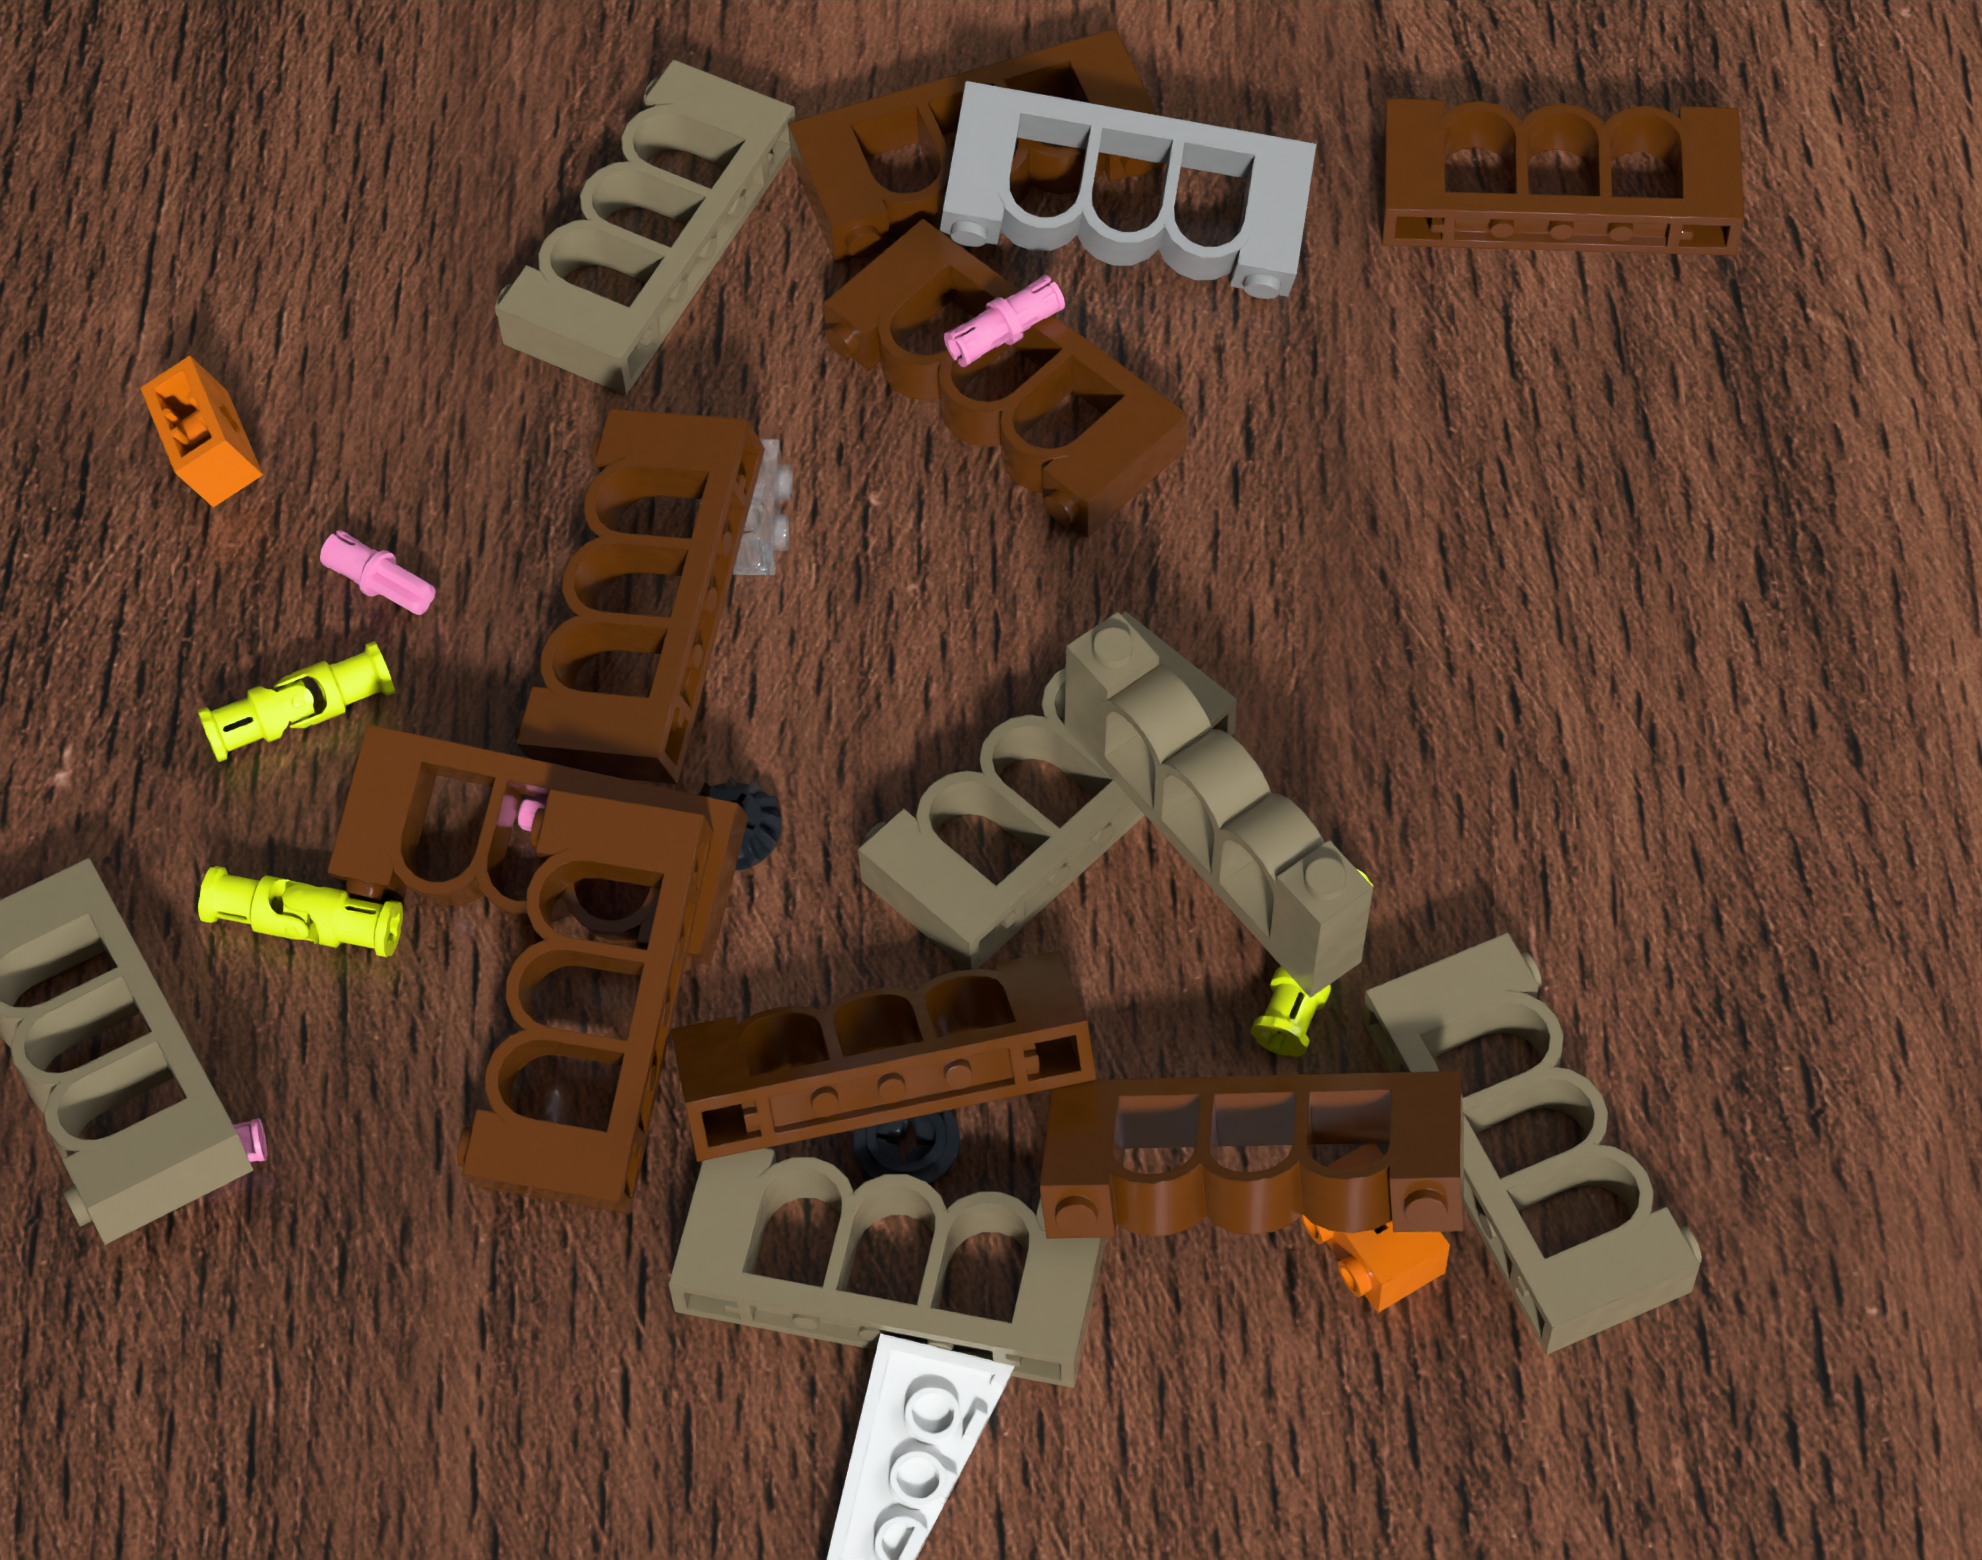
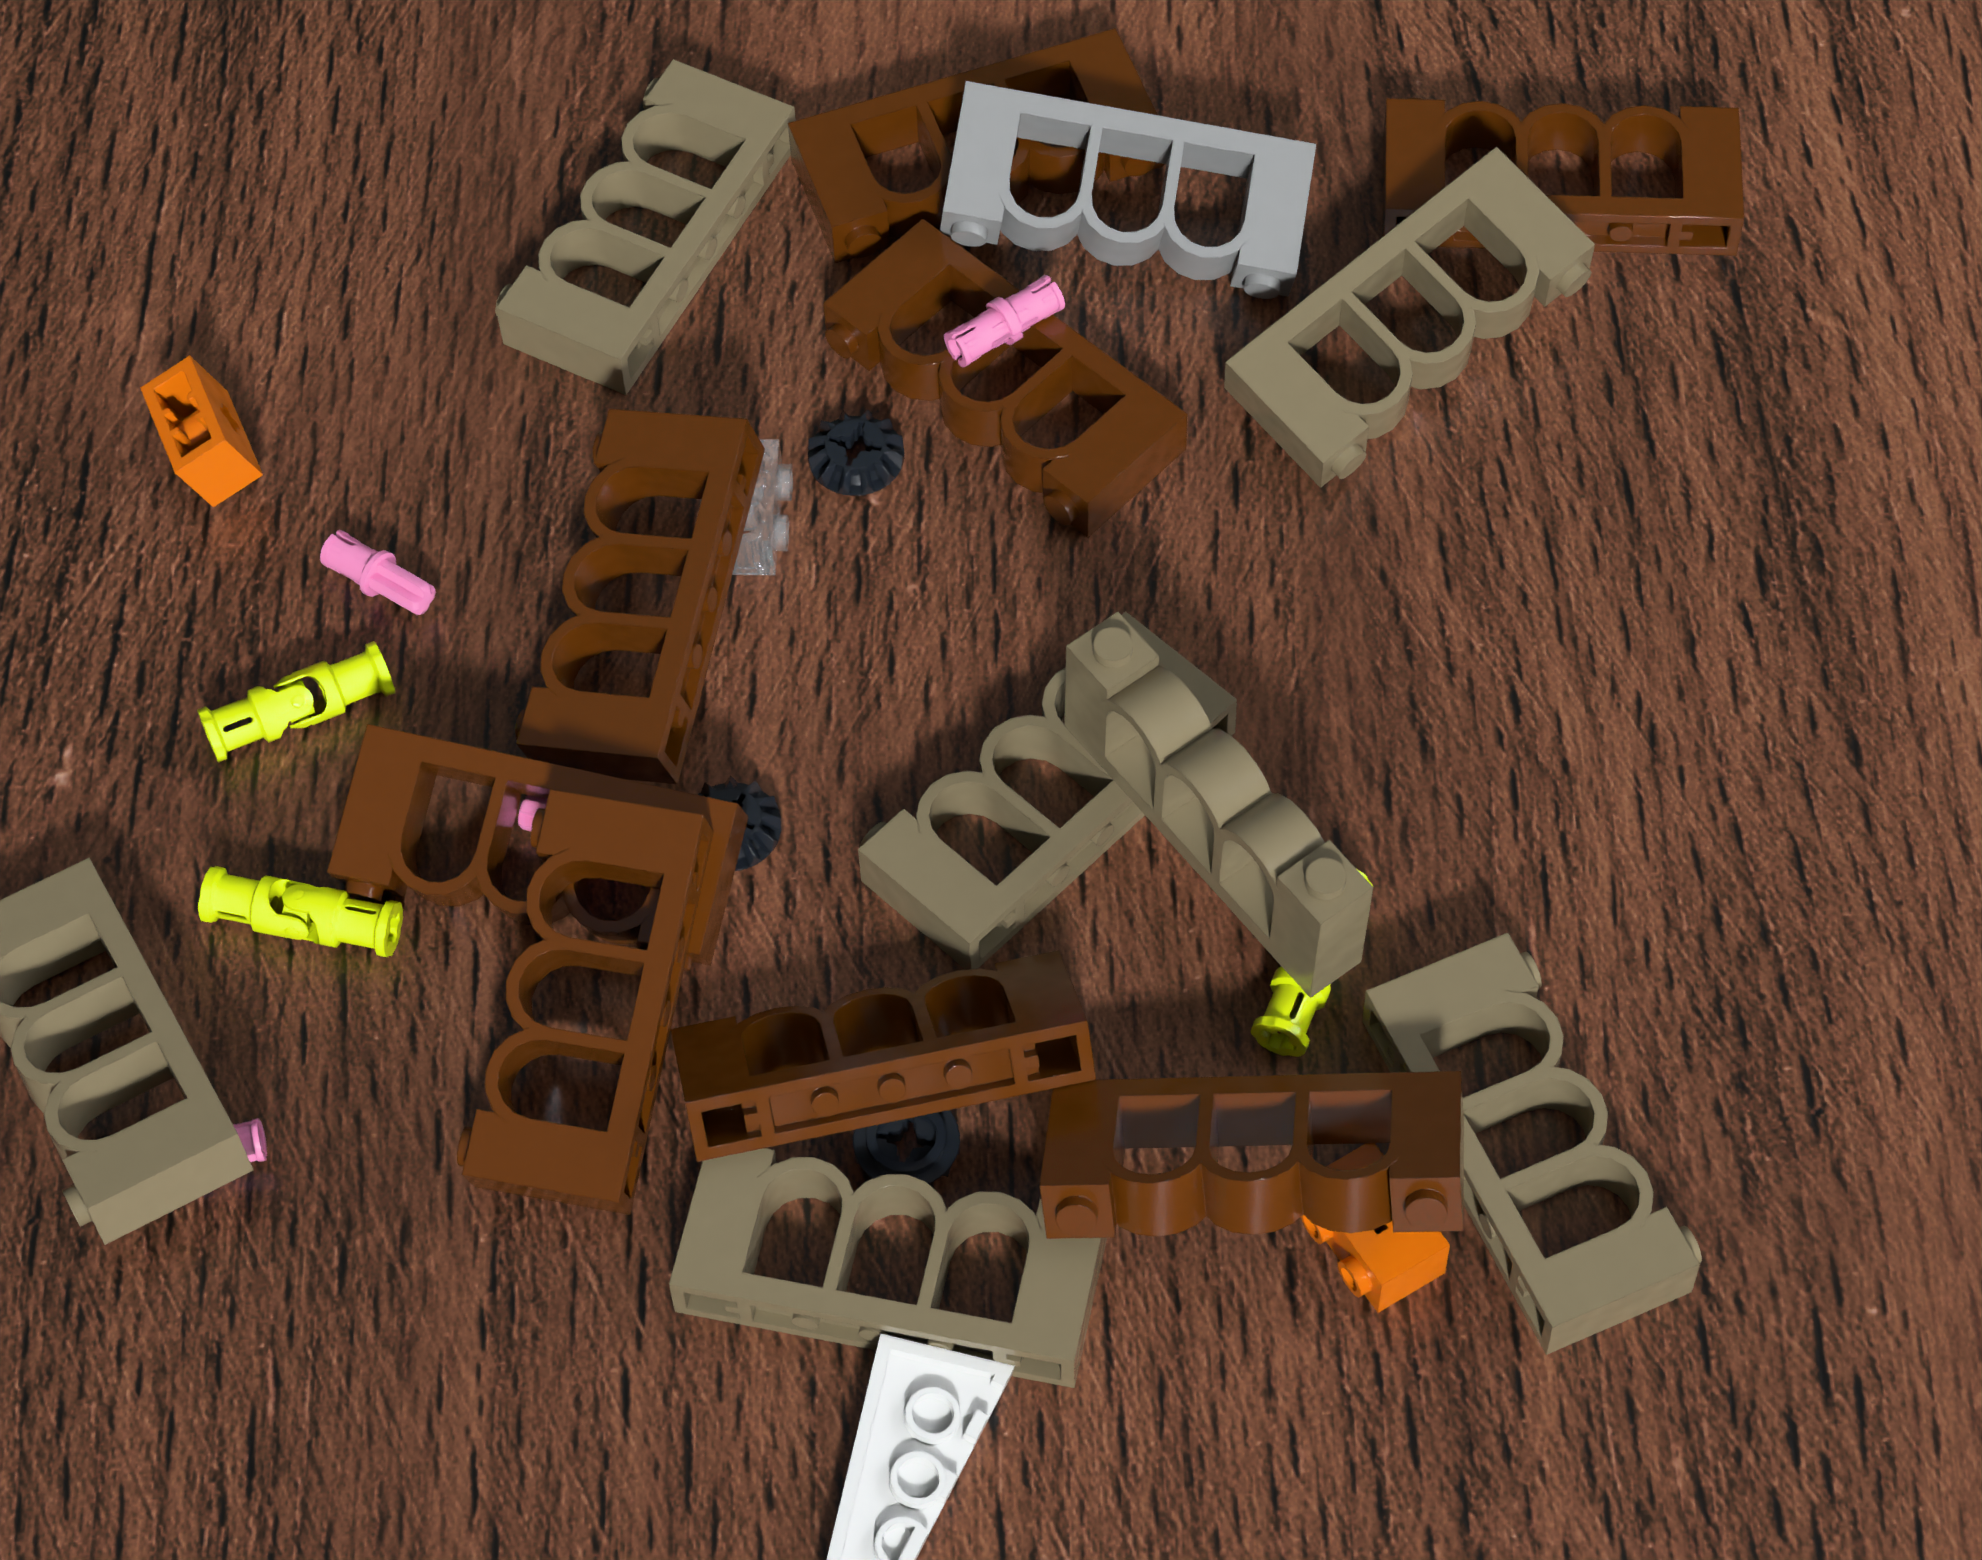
none -> black gear [808,409,905,496]
none -> dark tan fence [1224,147,1595,488]

